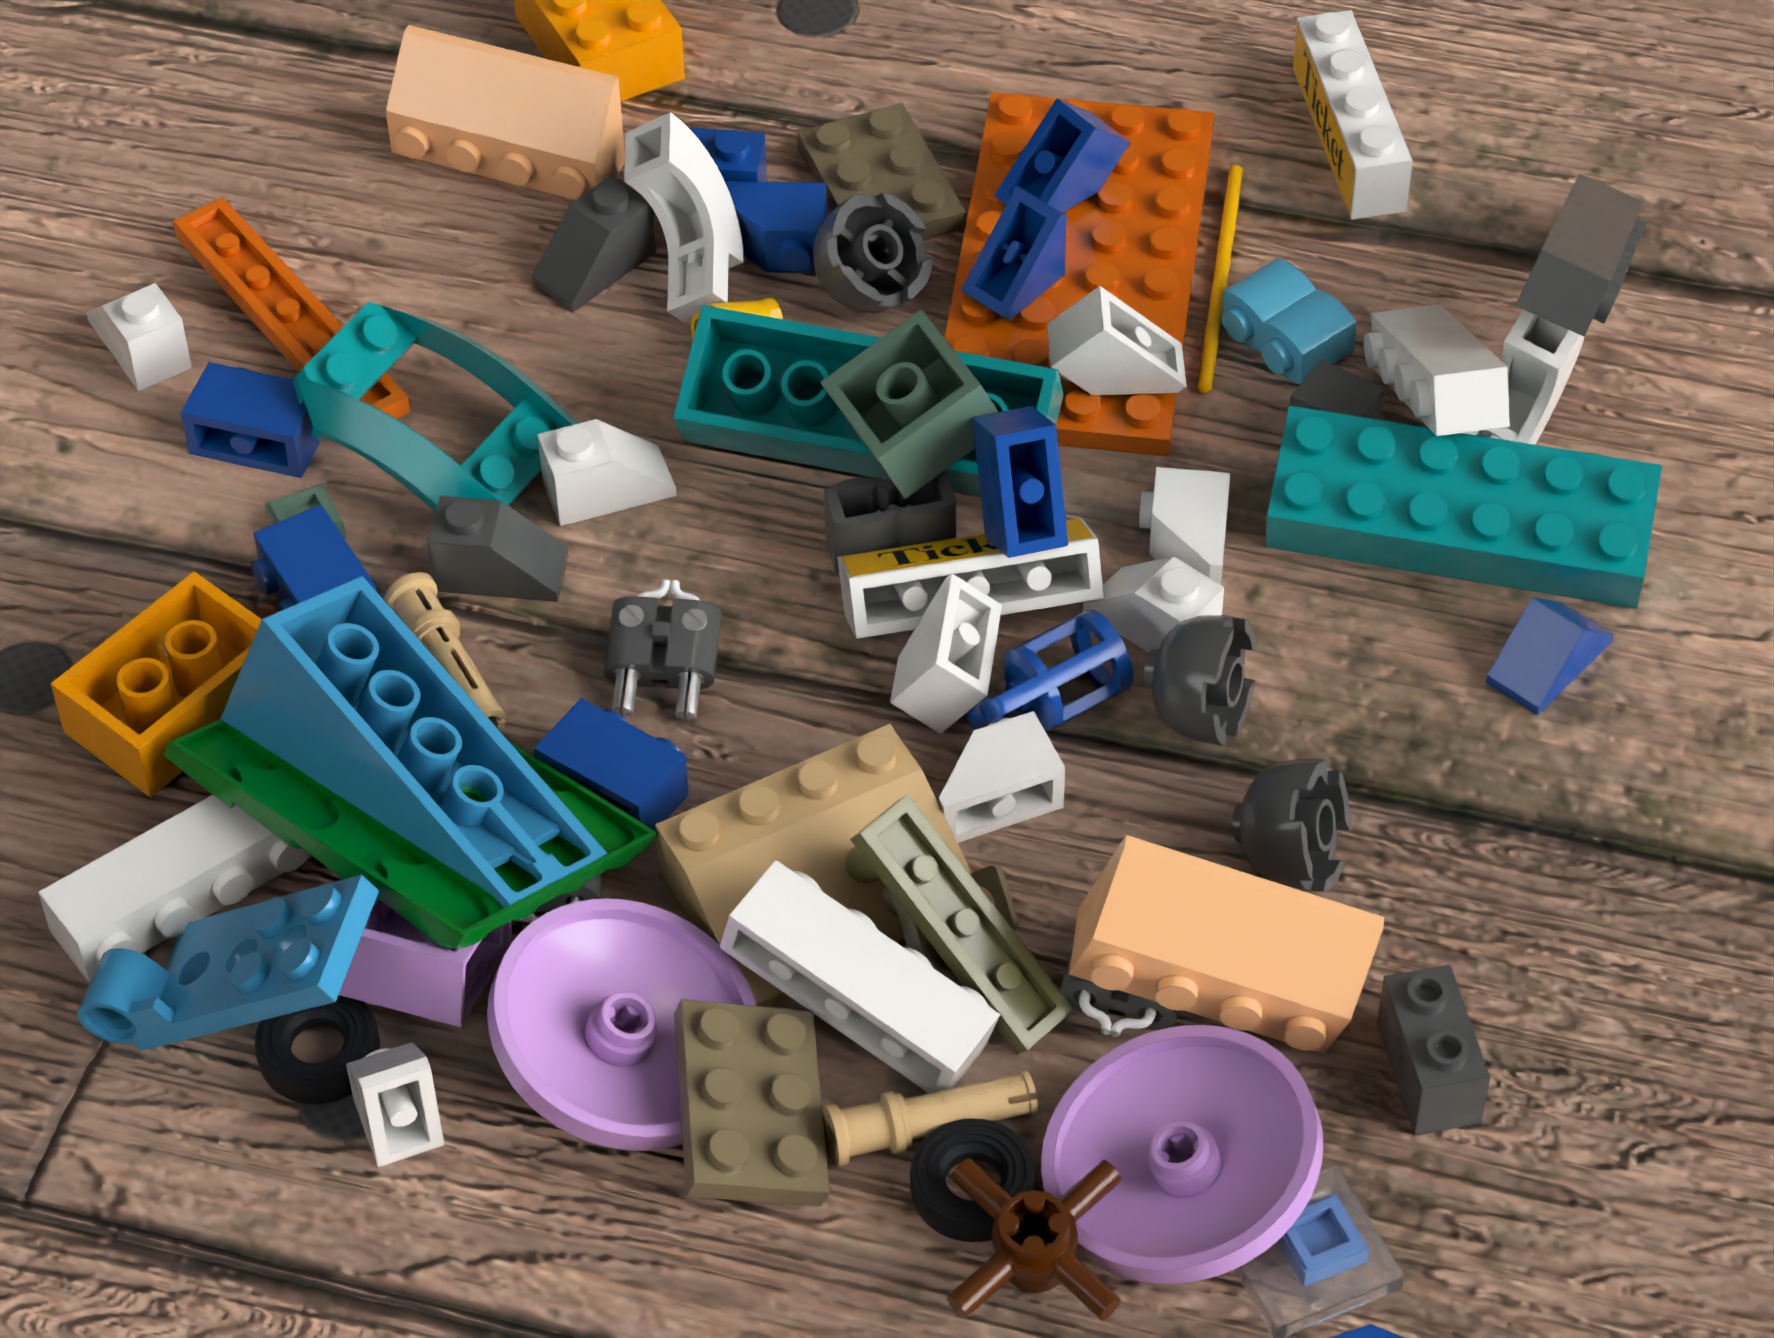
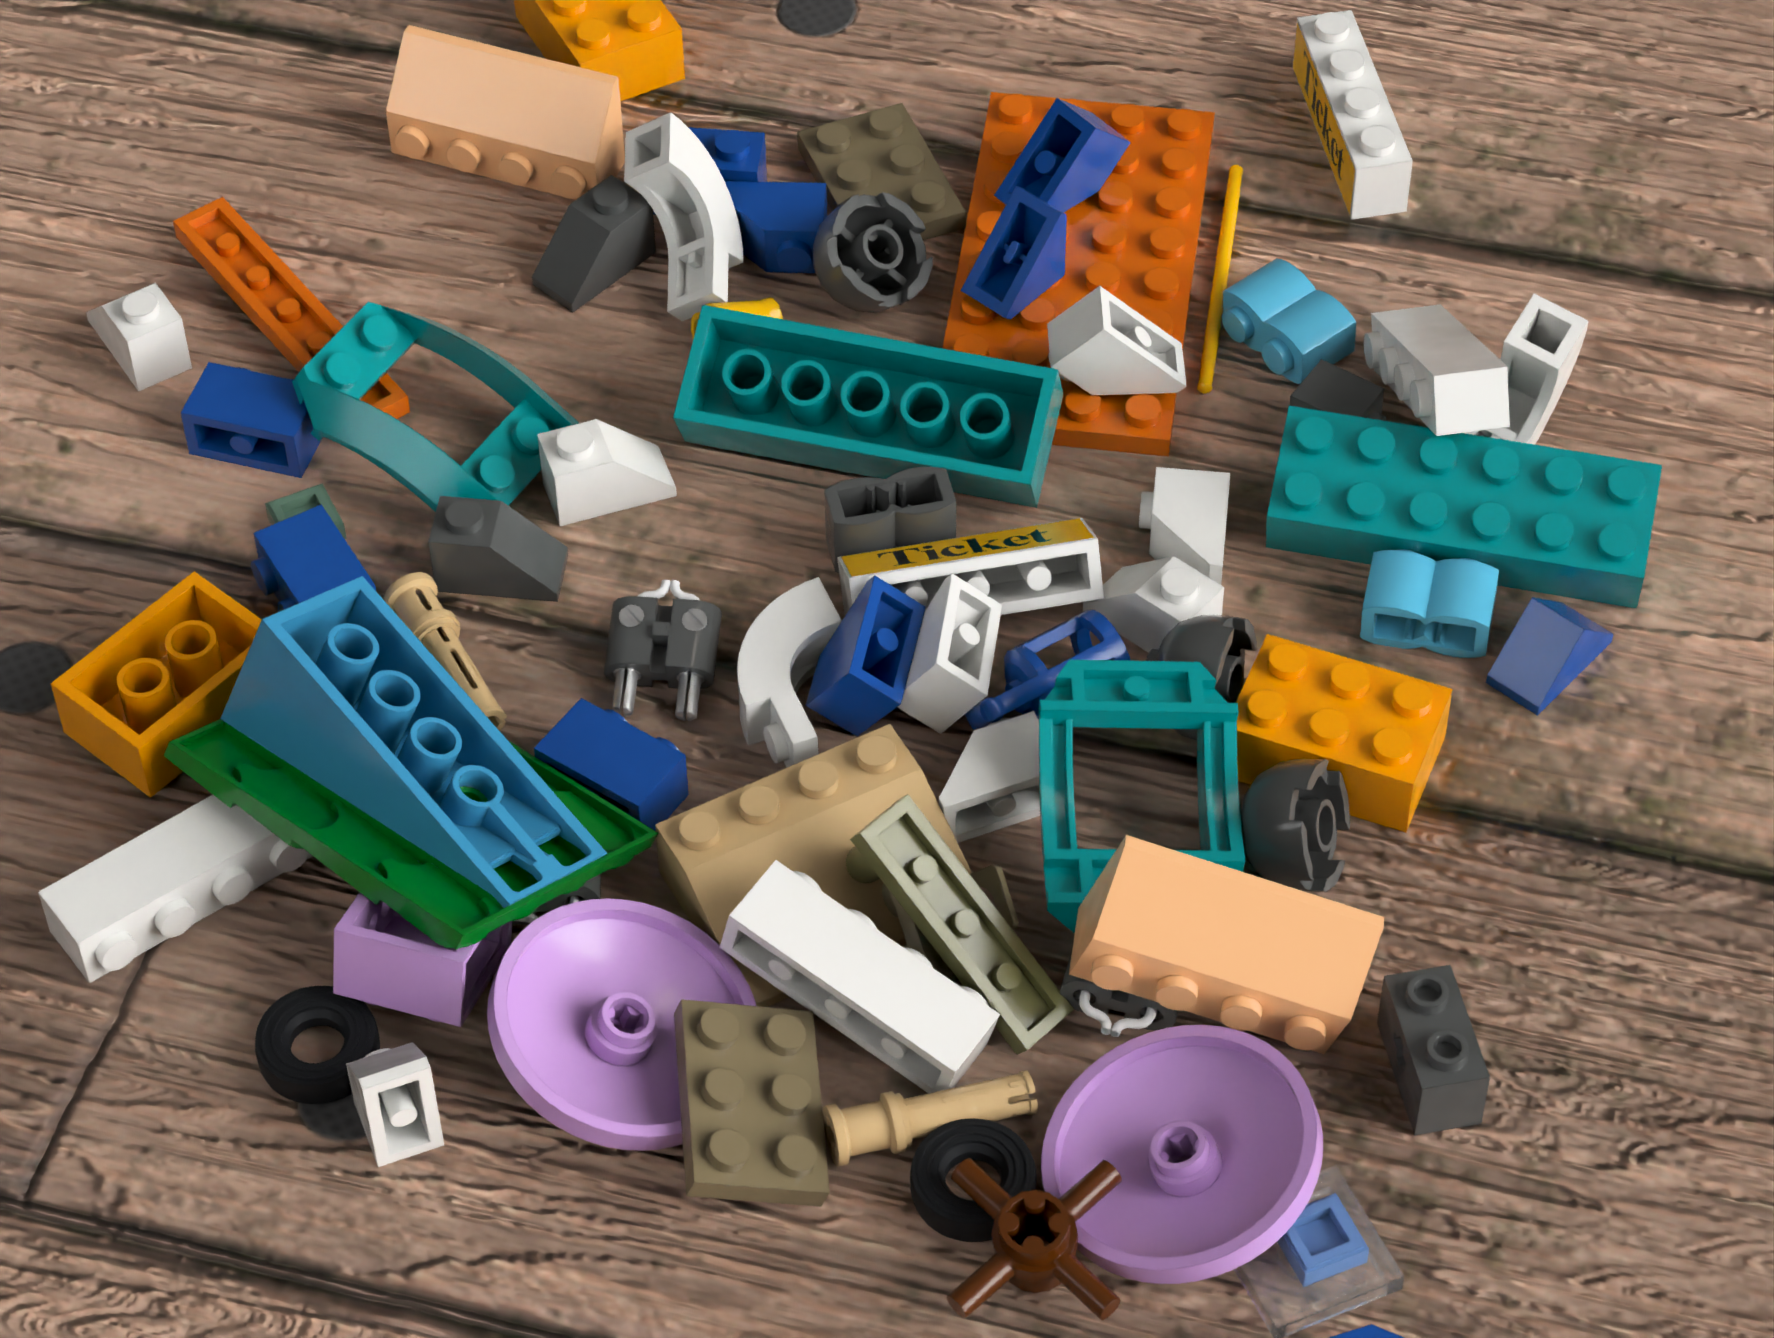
dark azure hinge [77,874,379,1051] -> none
sand green brick [820,309,998,499] -> none
blue brick [972,406,1068,558] -> none
dark grey brick [1515,173,1647,337] -> none
none -> white arch [737,577,842,767]
none -> blue slope [805,575,926,737]
none -> teal wedge [1039,659,1245,934]
none -> light orange brick [1236,634,1453,833]
none -> medium azure brick [1360,549,1499,658]

